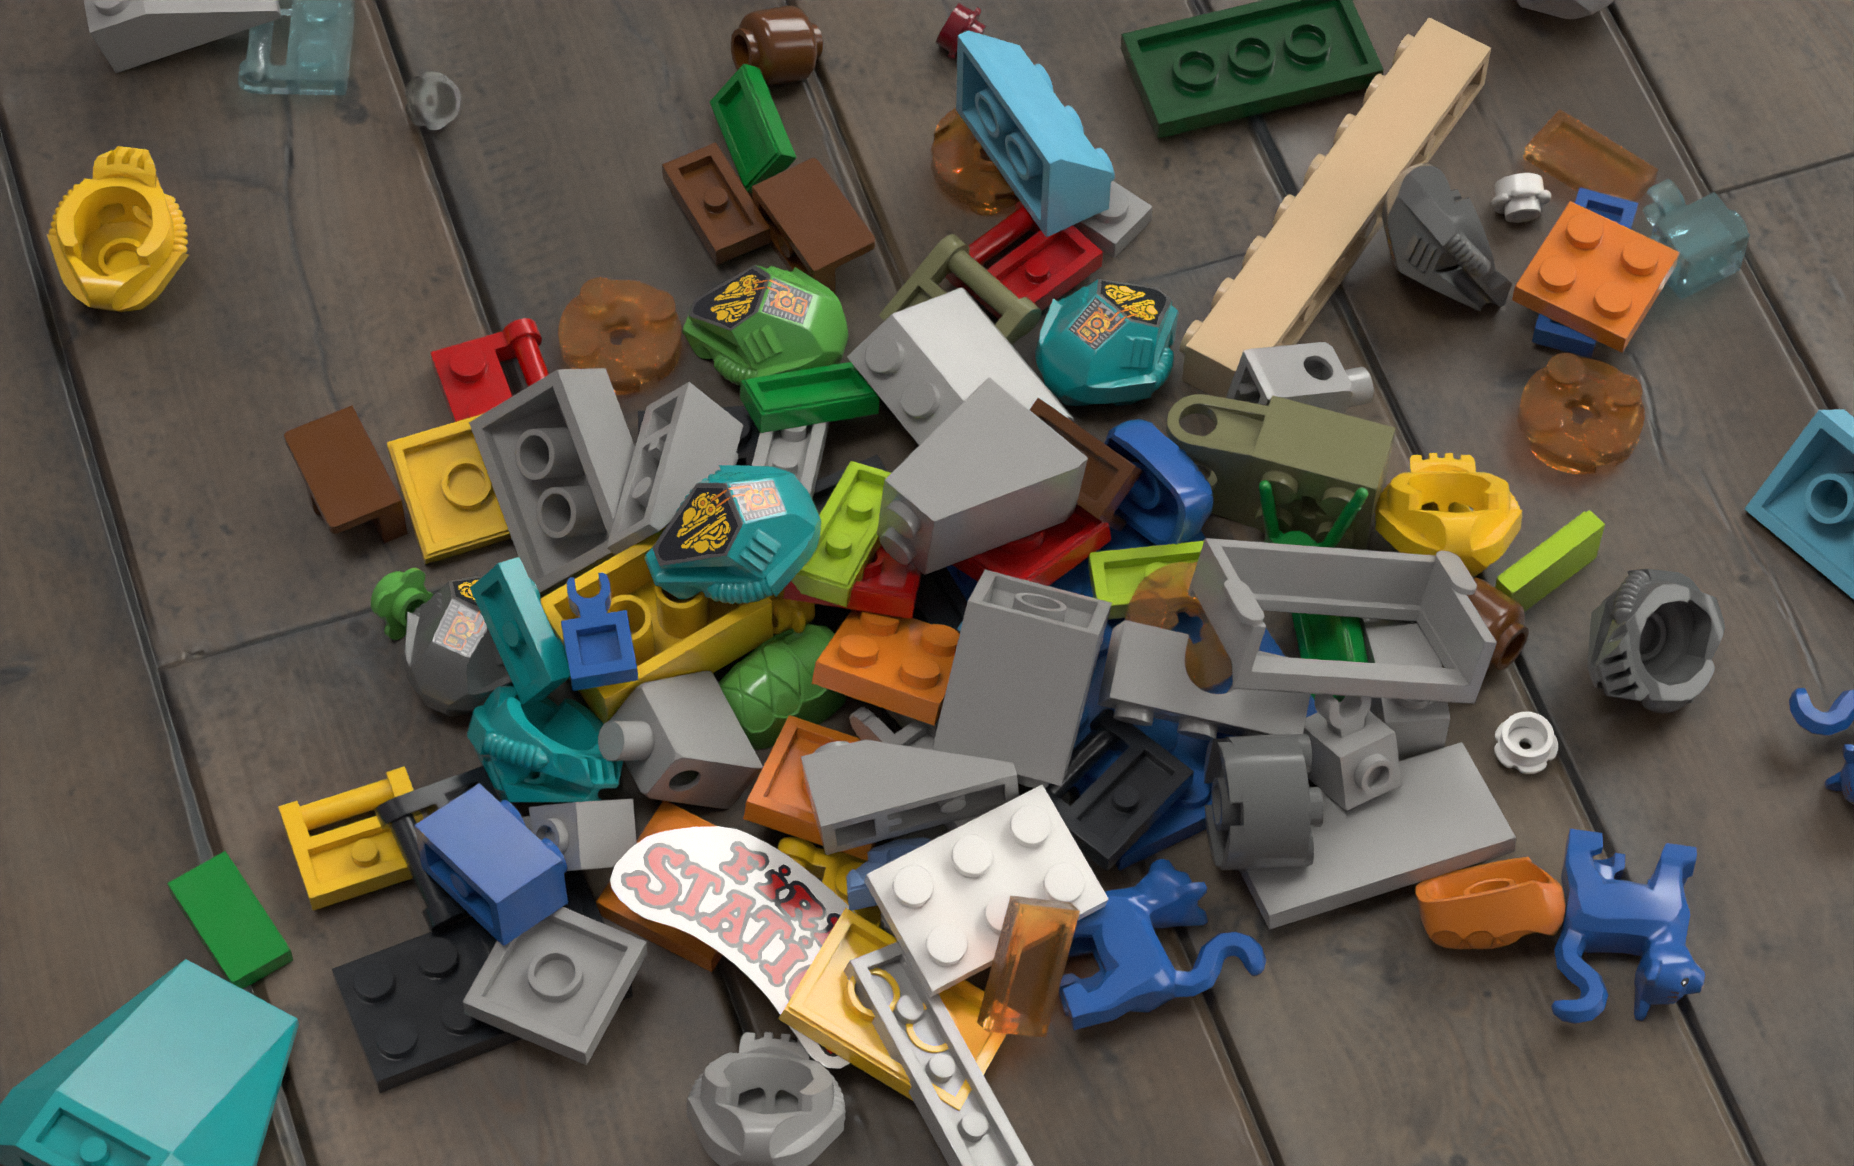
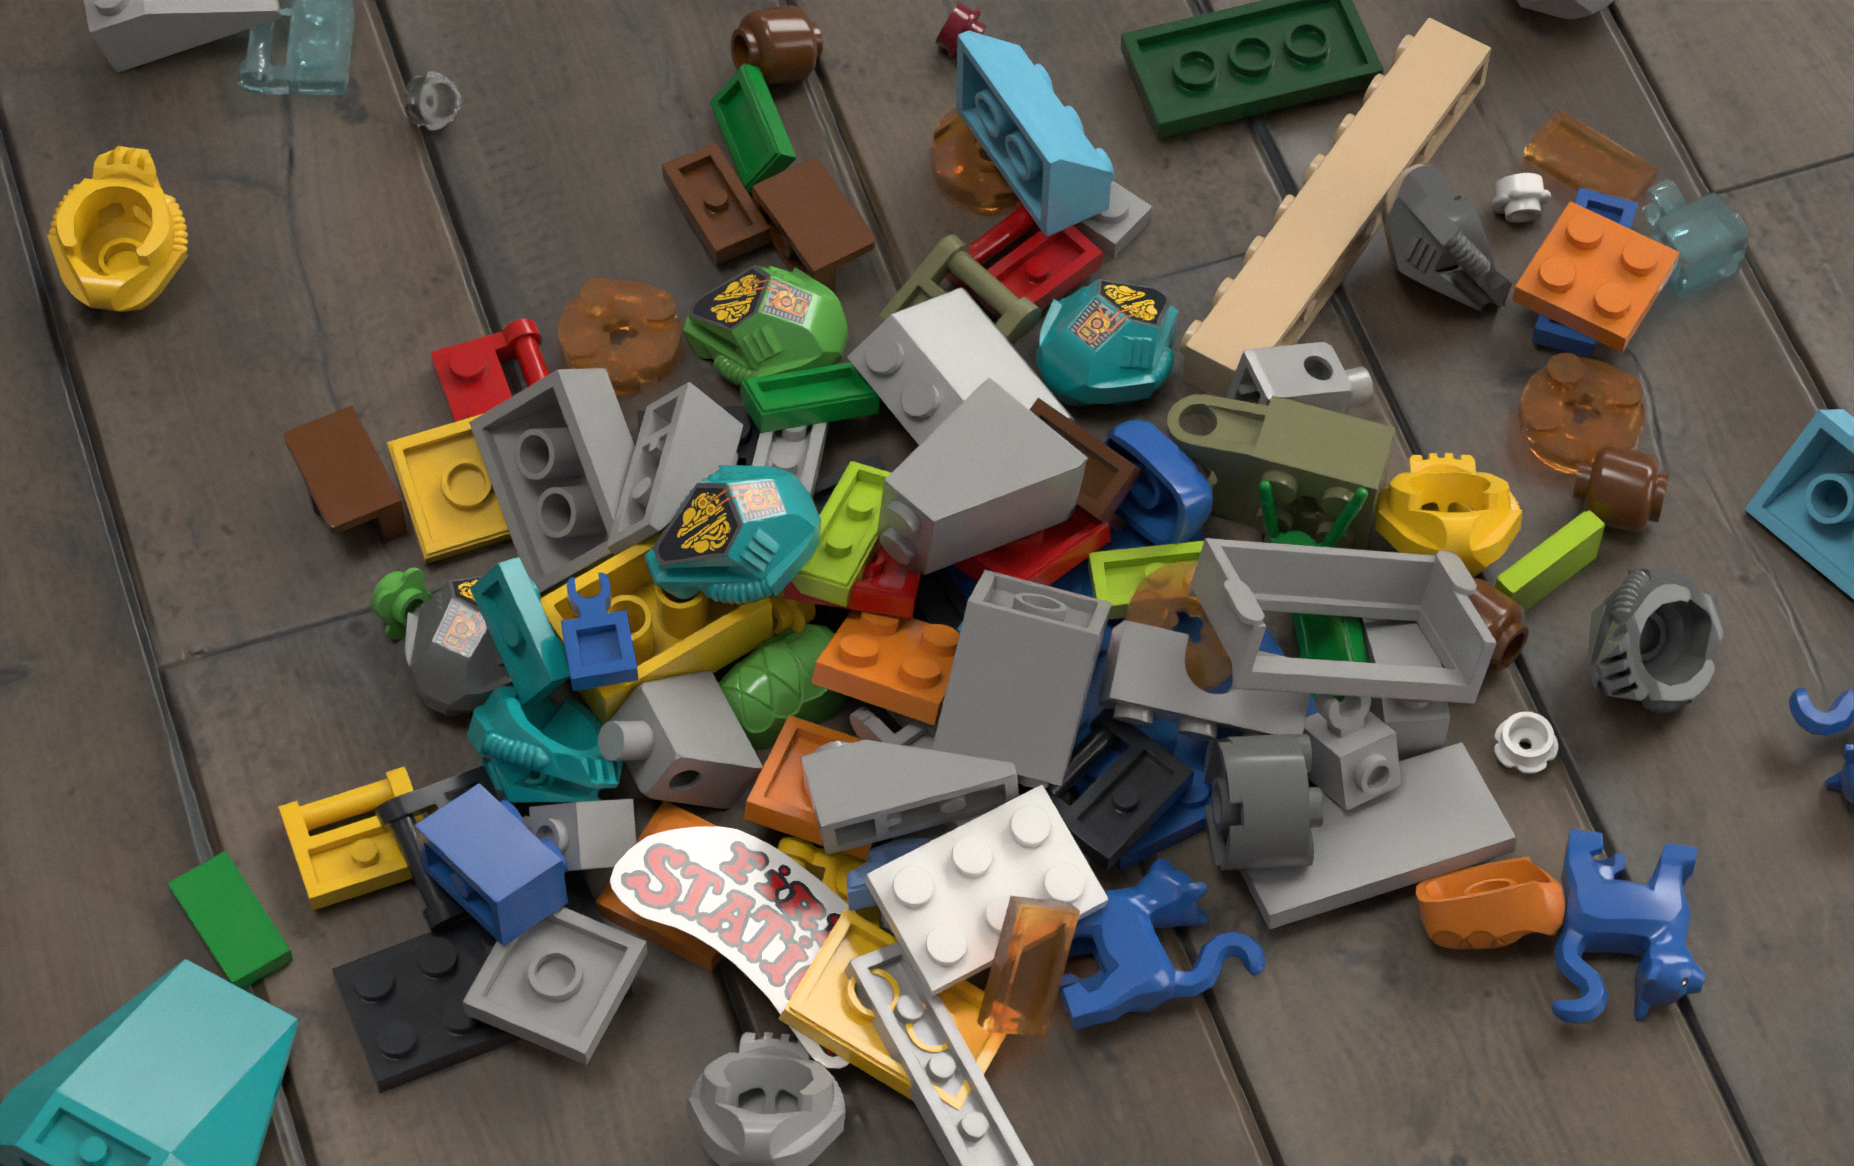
none -> reddish brown head [1573,445,1669,533]

